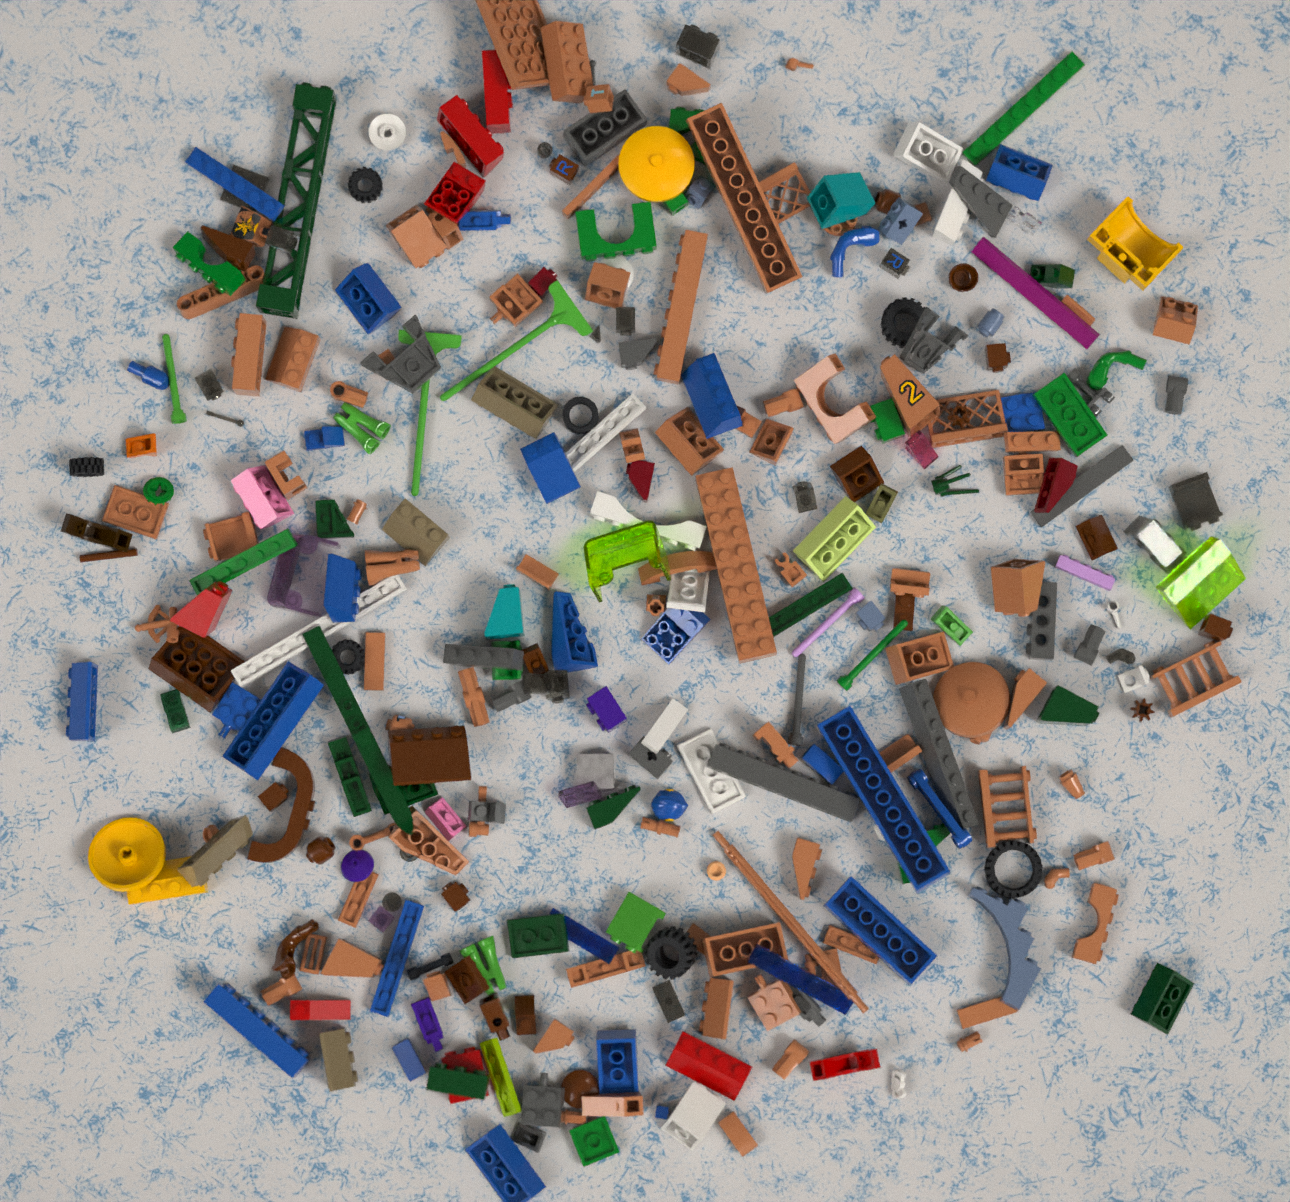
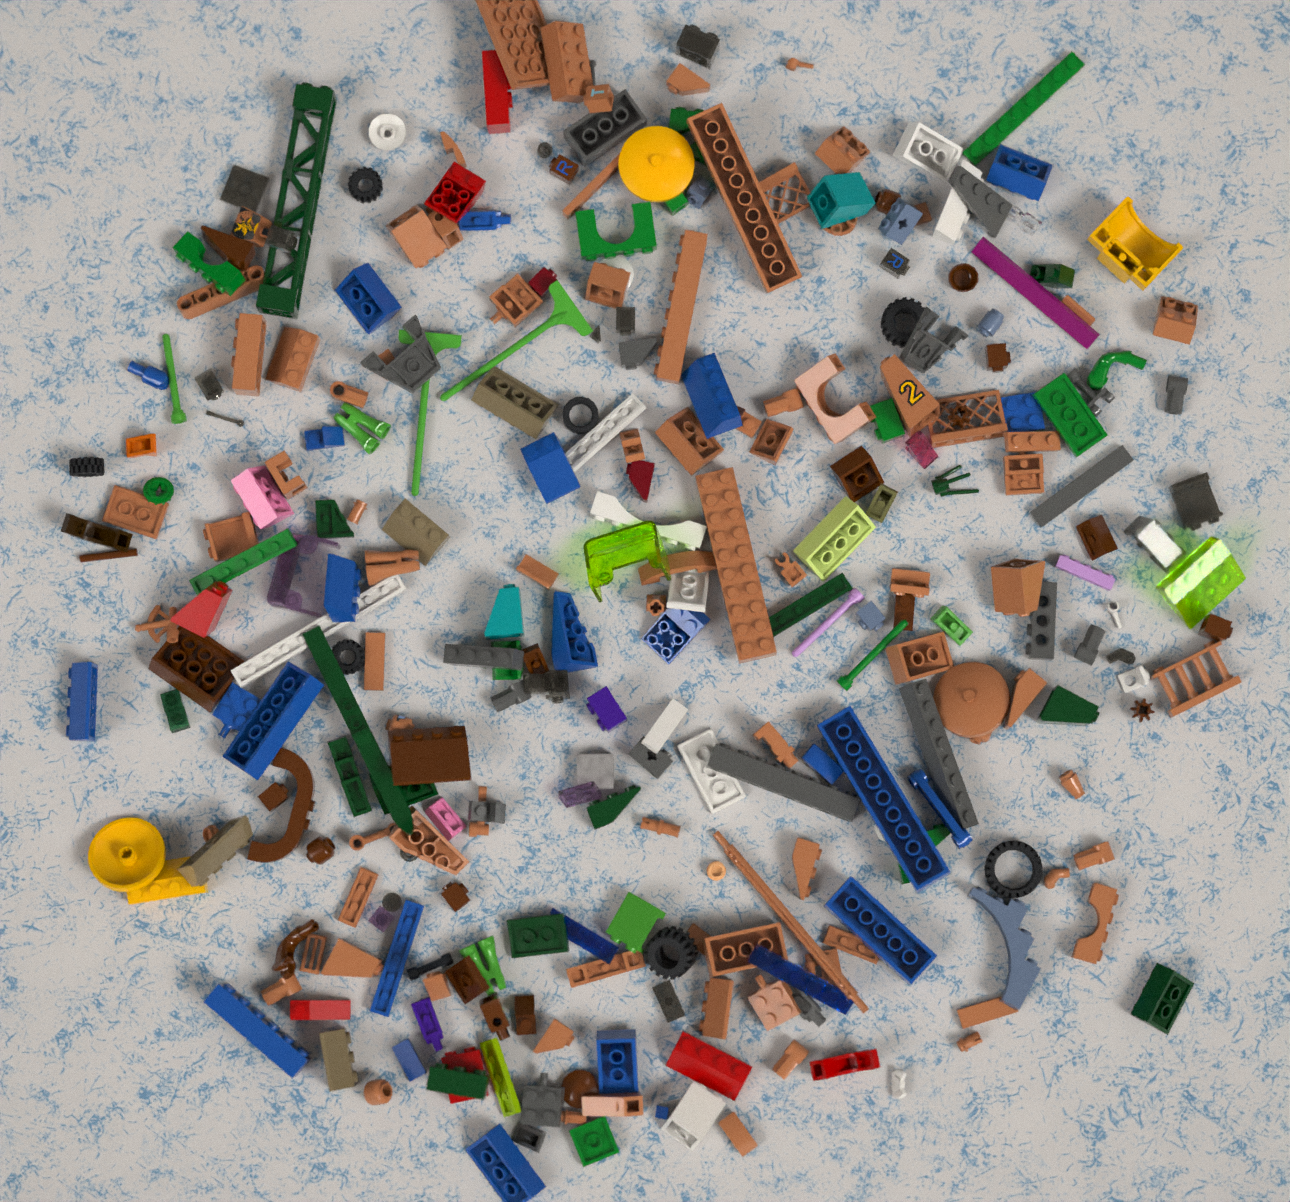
blue plate [185,147,285,221] -> none
dark purple piece [340,849,374,882] -> none
red slope [437,95,504,178] -> none
nougat piece [458,667,490,727] -> none
blue hair [651,789,688,821] -> none
dark grey piece [788,653,806,746] -> none
clear smoke bracket [792,481,817,513] -> none
blue piece [830,226,879,278] -> none
nougat panel [879,734,922,773] -> none
nougat fence [978,766,1037,848] -> none
dark red slope [1034,458,1078,513] -> none
none -> nougat head [364,1079,393,1106]
none -> nougat slope [815,126,871,174]

